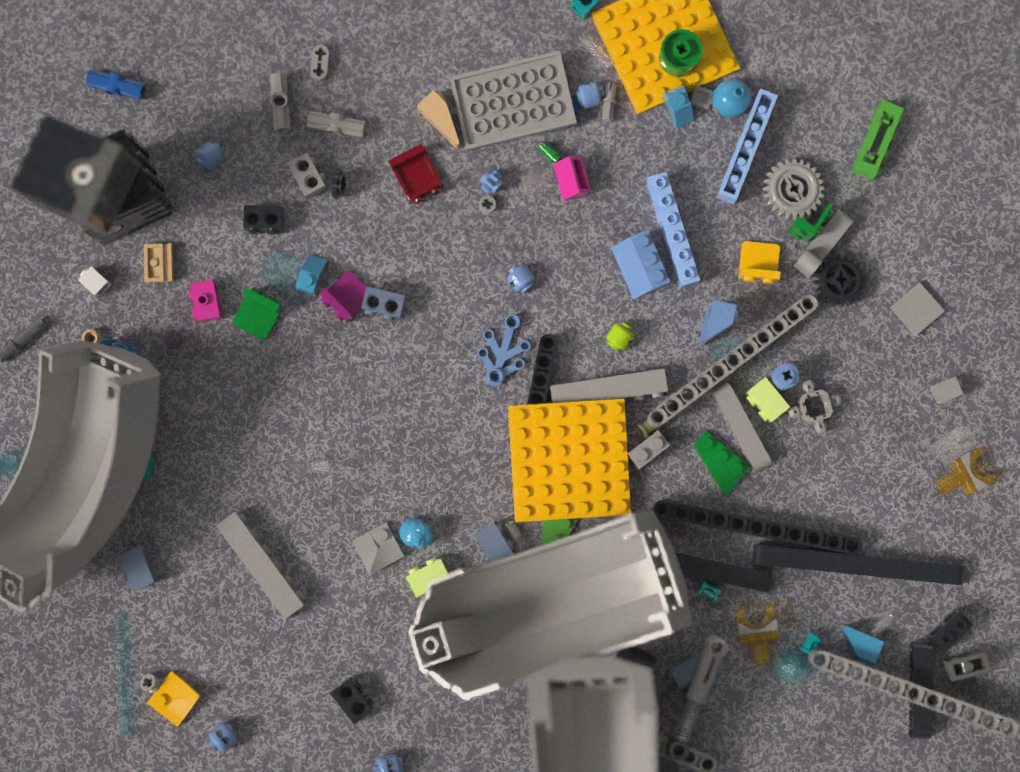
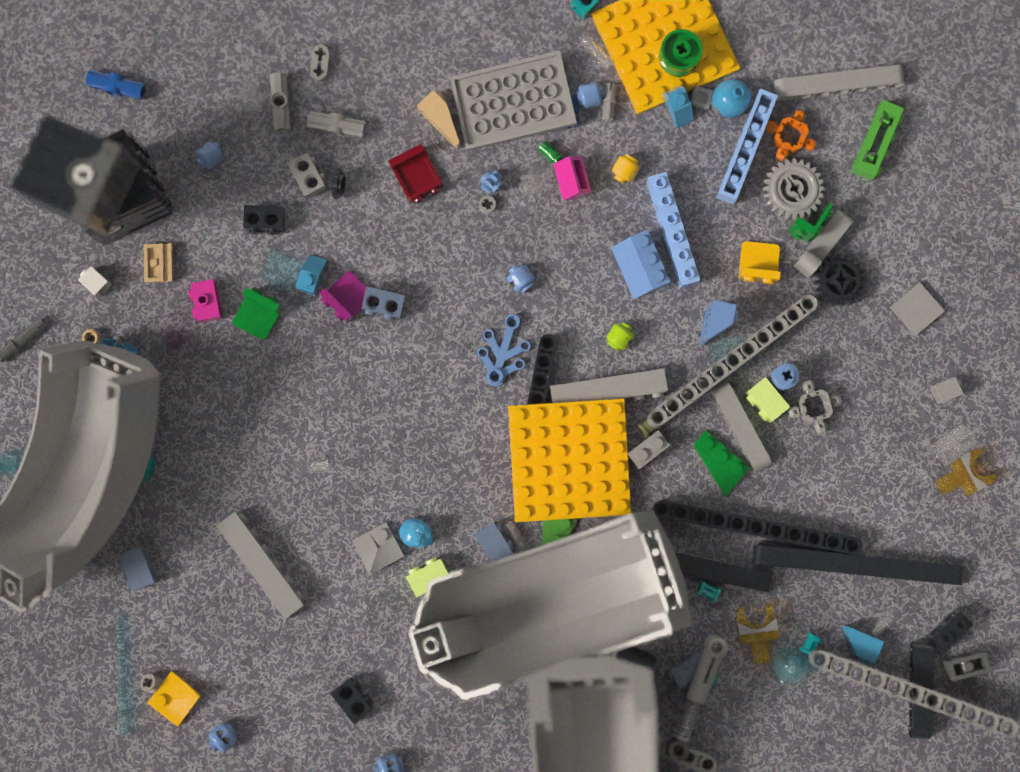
none -> yellow head [612,154,640,183]
none -> orange piece [765,110,816,161]
none -> light grey beam [774,65,905,101]

